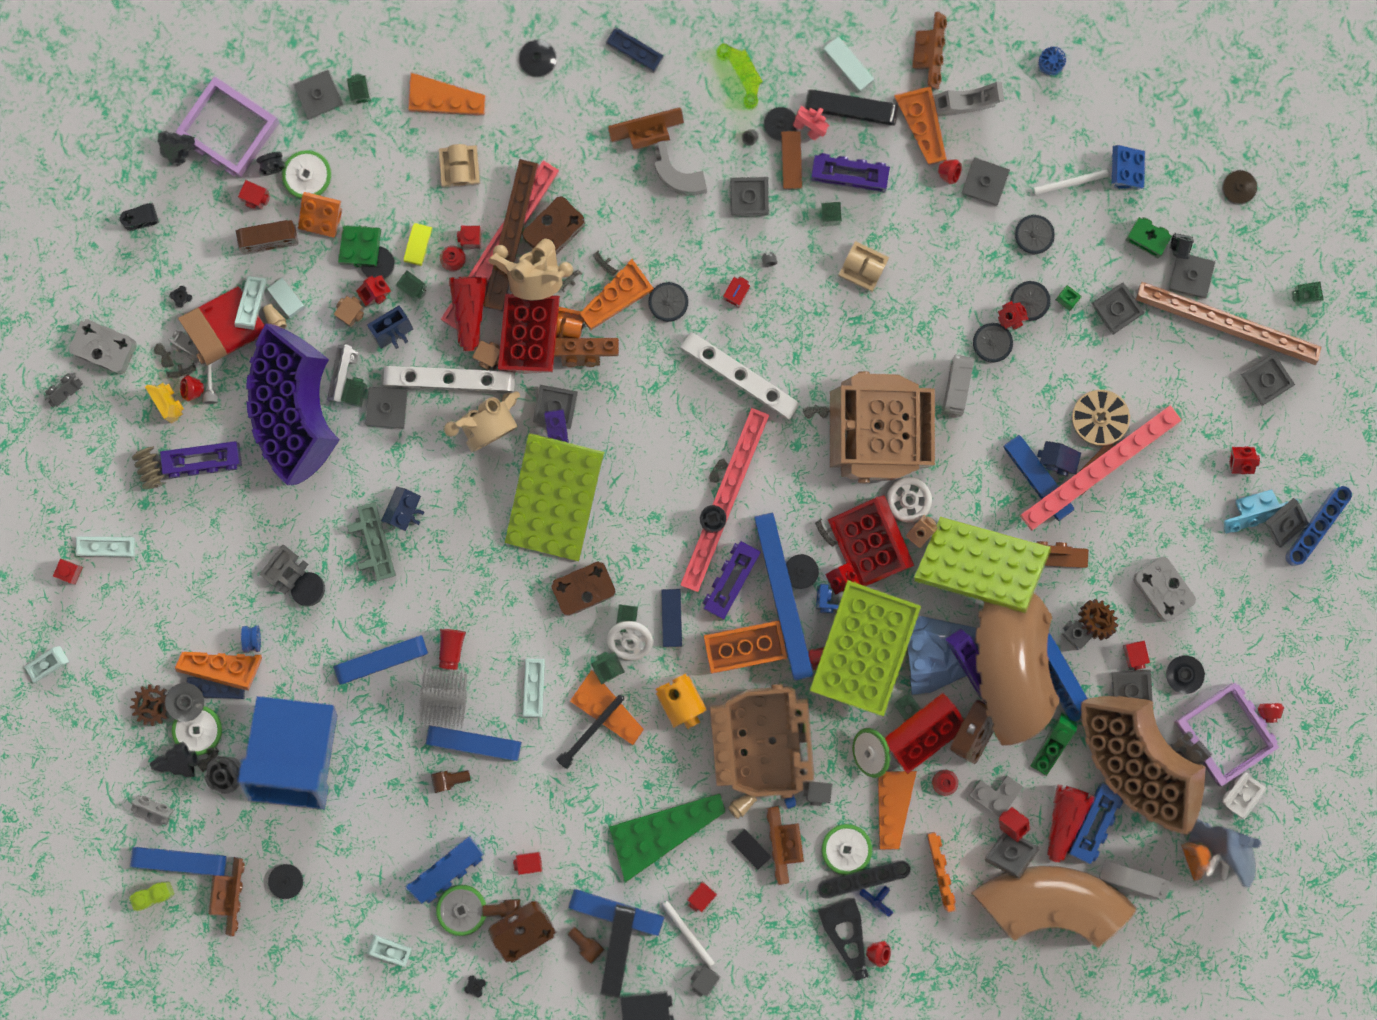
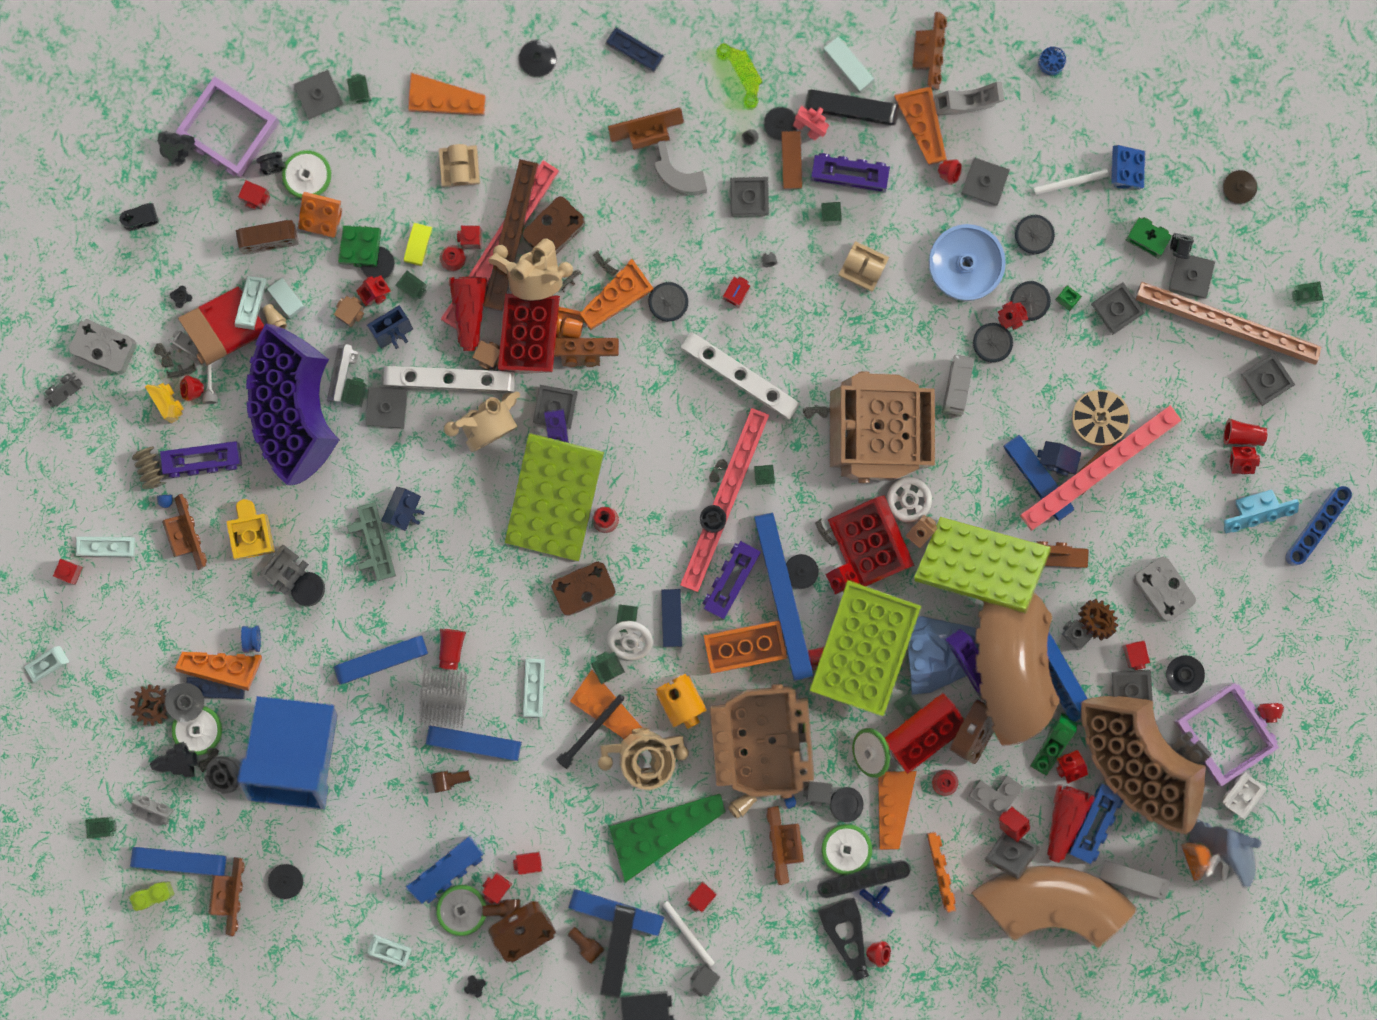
black slope [731,829,772,870] -> none
blue bracket [816,584,839,614] -> none
dark grey plate [1265,498,1309,548] -> none
none -> clear green brick [85,817,117,839]
none -> blue hinge [157,494,173,508]
none -> dark orange bracket [162,494,207,570]
none -> yellow brick [226,499,275,560]
none -> red brick [482,872,512,904]
none -> red plant [592,507,619,533]
none -> tan piece [598,728,689,790]
none -> clear green brick [753,465,775,487]
none -> black piece [829,787,864,822]
none -> light blue dish [929,224,1006,301]
none -> red brick [1056,750,1088,784]
none -> red plant [1223,418,1268,446]

